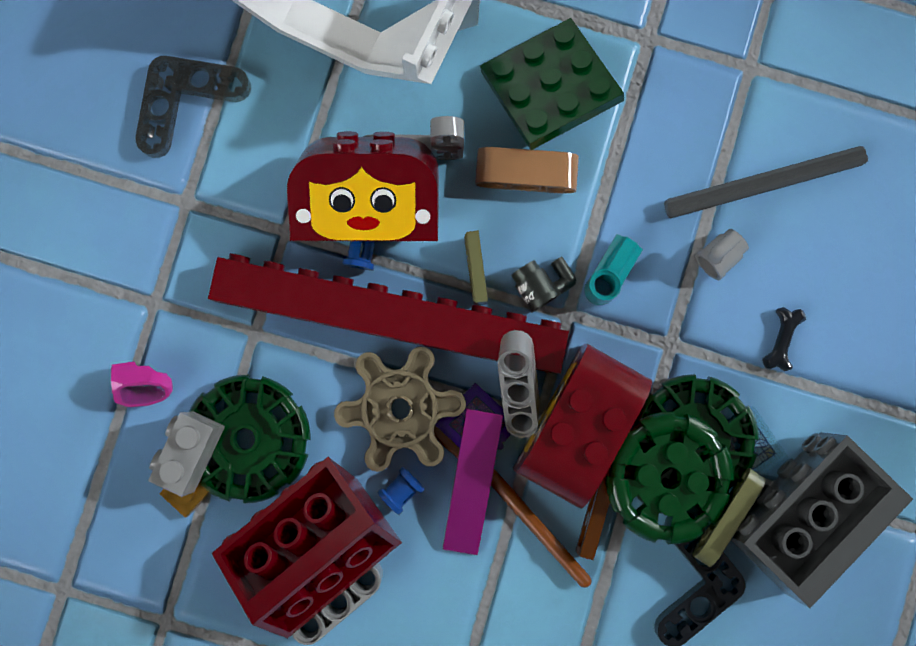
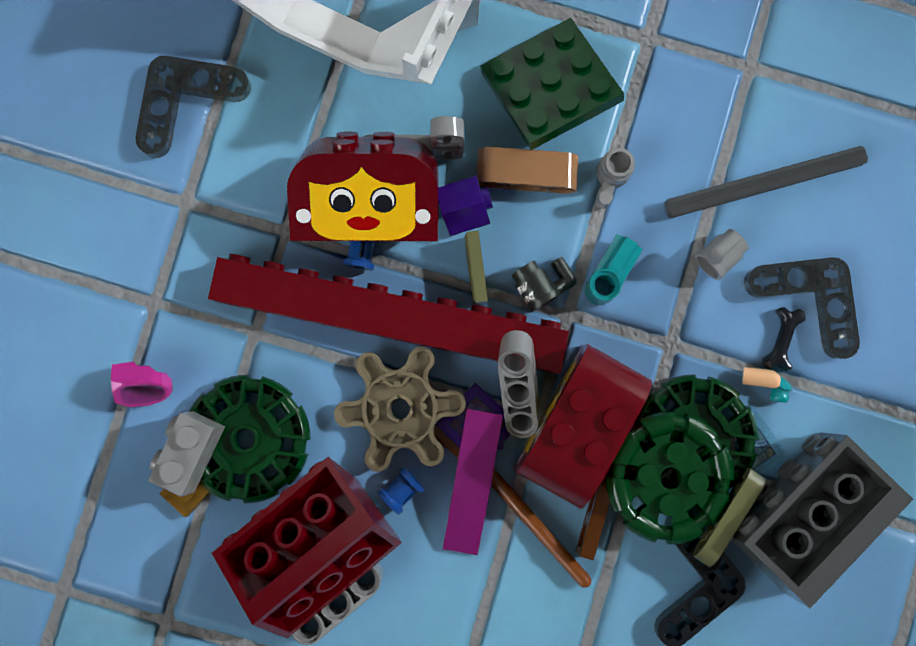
none -> dark purple brick [438,176,493,236]
none -> light grey piece [595,148,635,209]
none -> light nougat arm [742,367,792,403]
none -> clear smoke beam [744,257,860,359]

